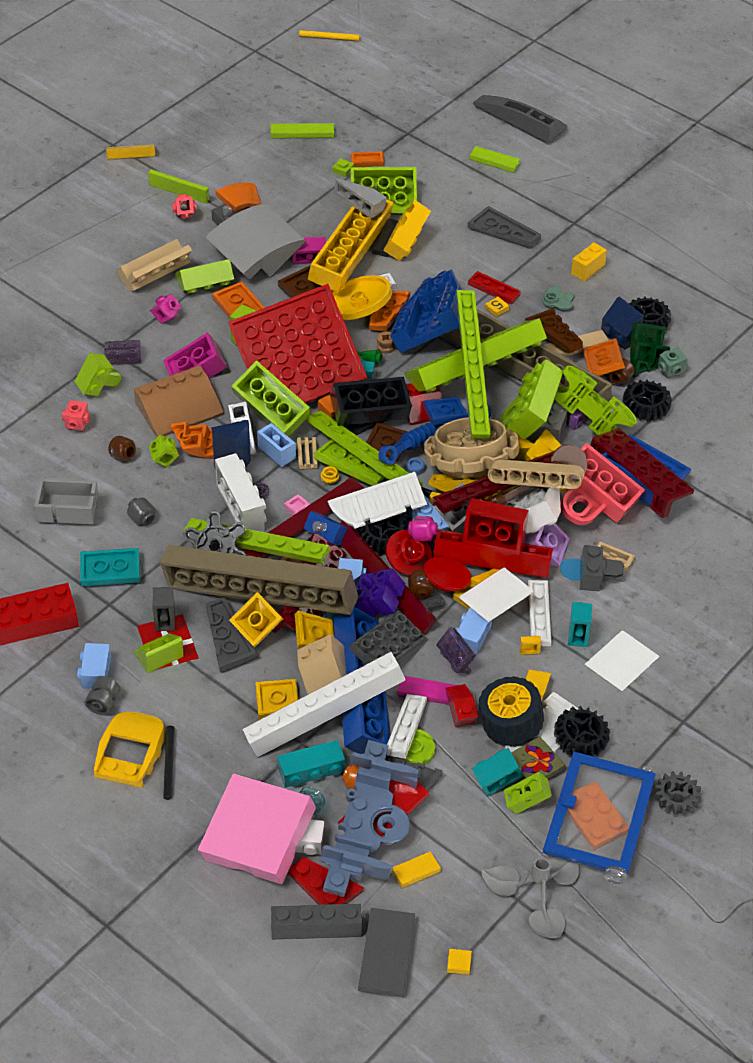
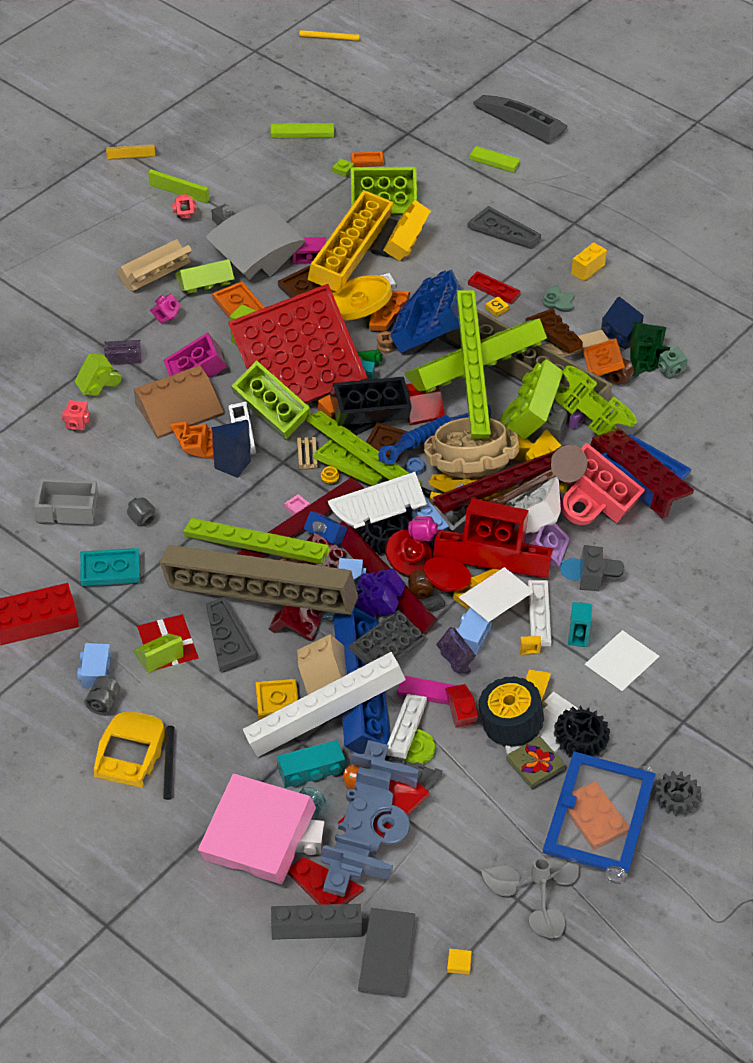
reddish brown head [108,435,136,462] -> none
lime brick [148,434,179,467] -> none
dark grey brick [152,587,176,631] -> none
dark grey plate [183,510,246,556] -> none
orange slope [215,182,261,212] -> none
white brick [215,453,267,532] -> none
yellow slope [229,592,283,647] -> none
clear purple tile [253,482,269,500] -> none
light blue brick [257,423,296,467] -> none
yellow tile [295,611,334,648] -> none
light grey slope [333,179,387,219] -> none
yellow tile [392,851,441,888] -> none
blue tile [423,397,469,425] -> none
teal brick [472,748,524,797] -> none
tan beam [488,460,585,489] -> none
lime piece [504,772,552,814] -> none
tan tile [597,541,635,572] -> none
black gear [622,380,672,422] -> none
black gear [629,296,671,330] -> none

